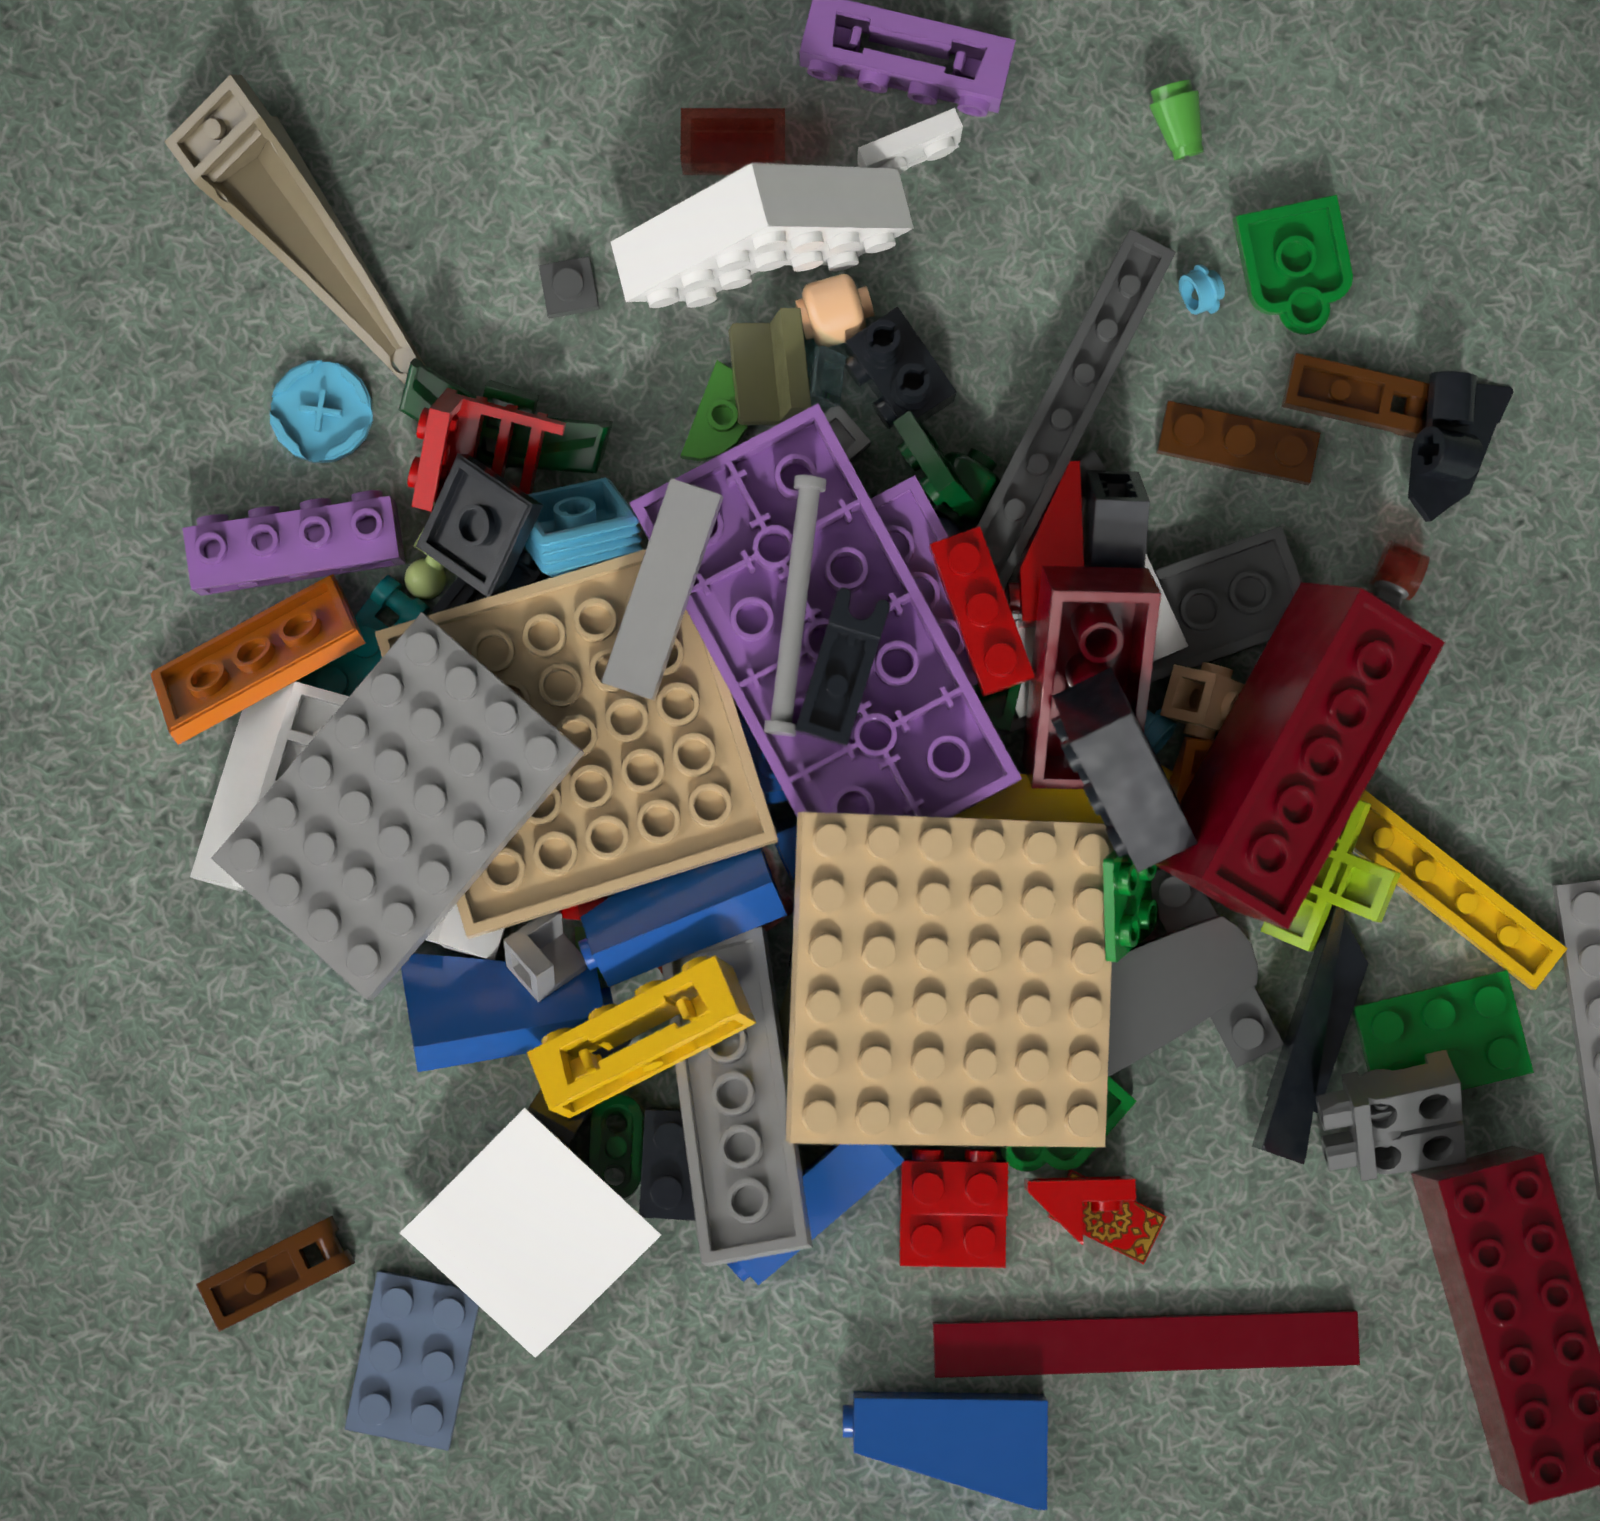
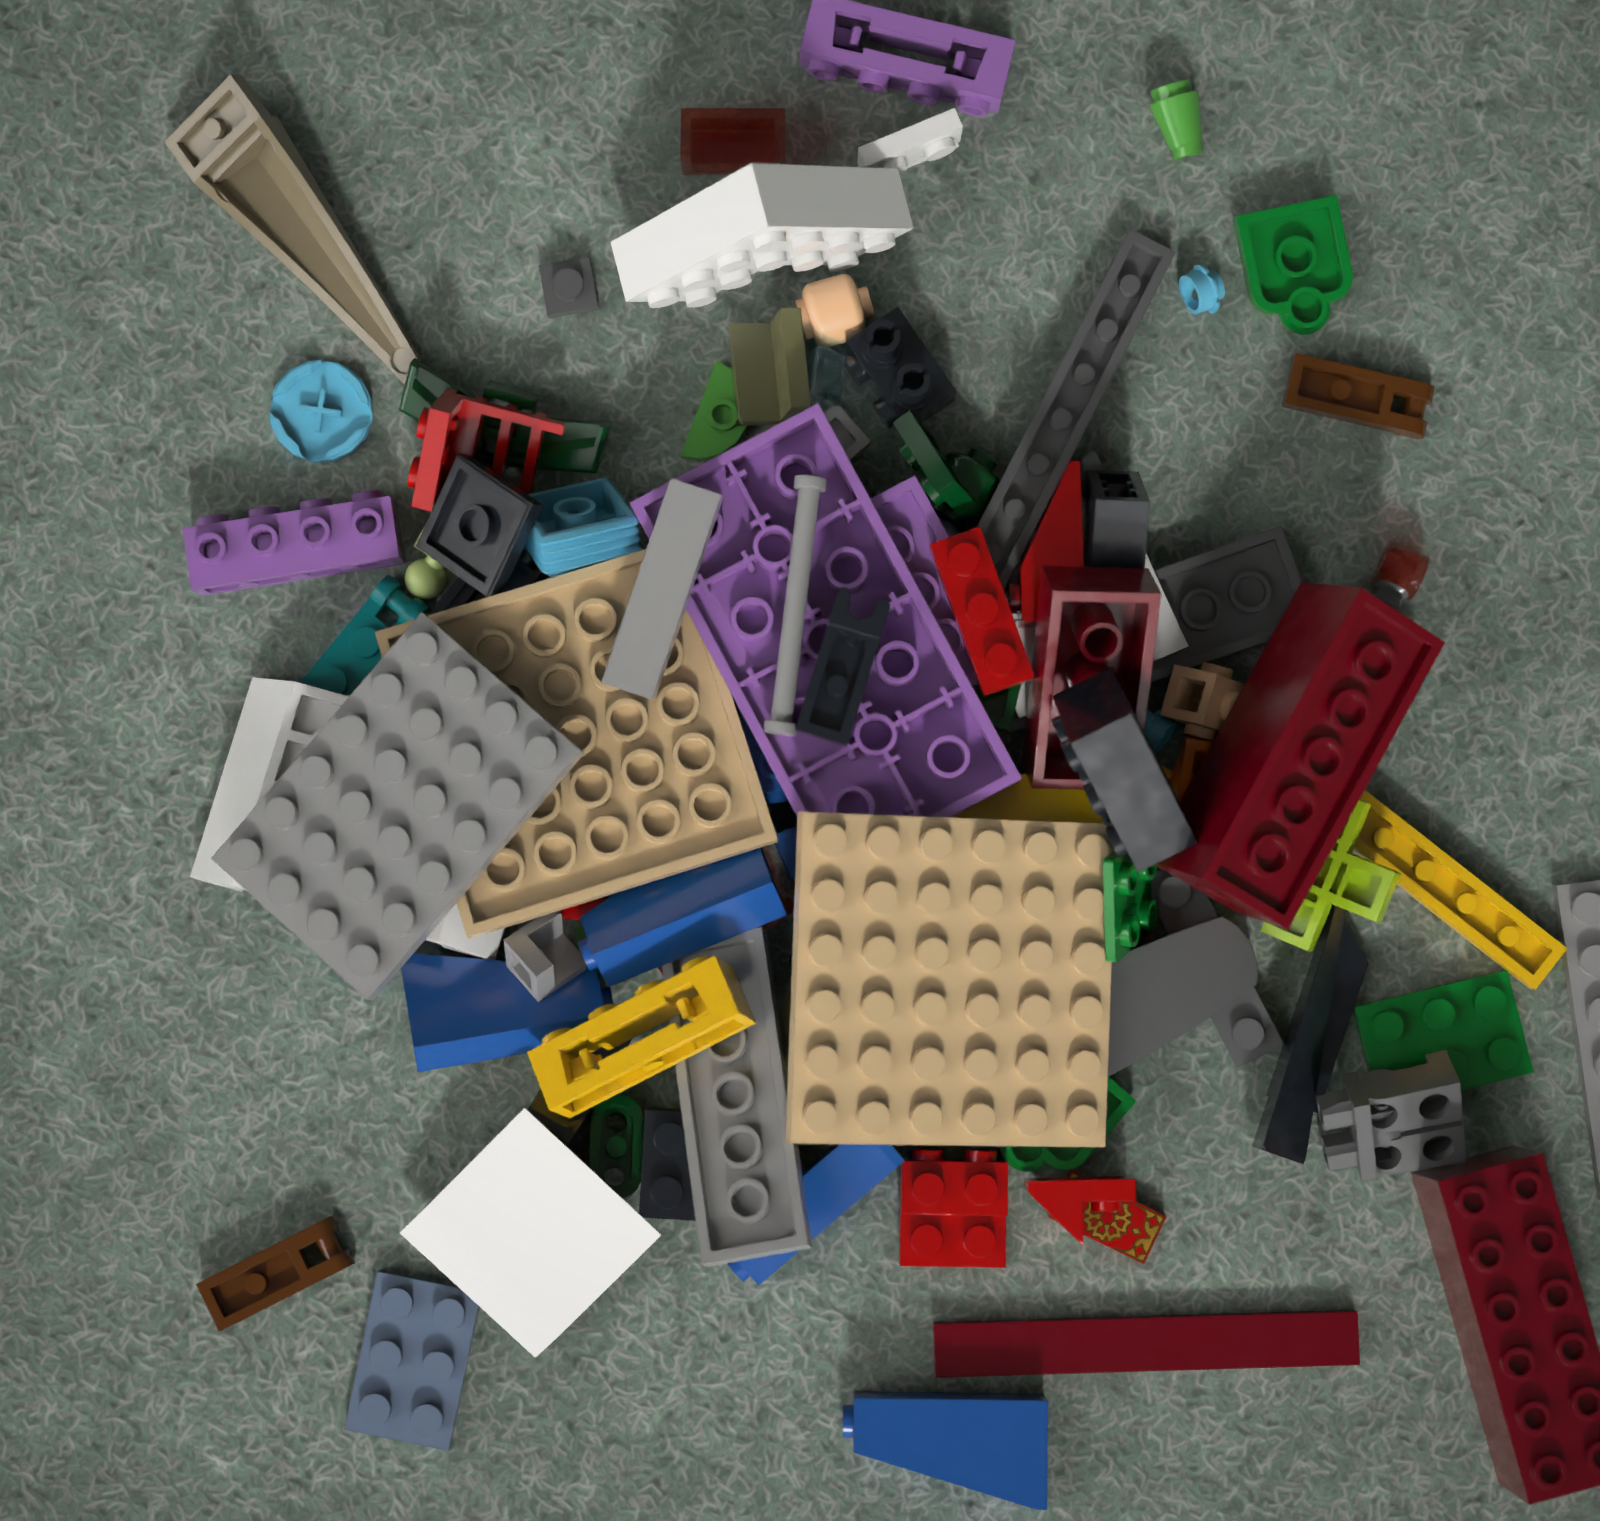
orange tile [150,574,365,745] -> none
reddish brown plate [1156,400,1321,485] -> none
black panel [1408,371,1513,522] -> none

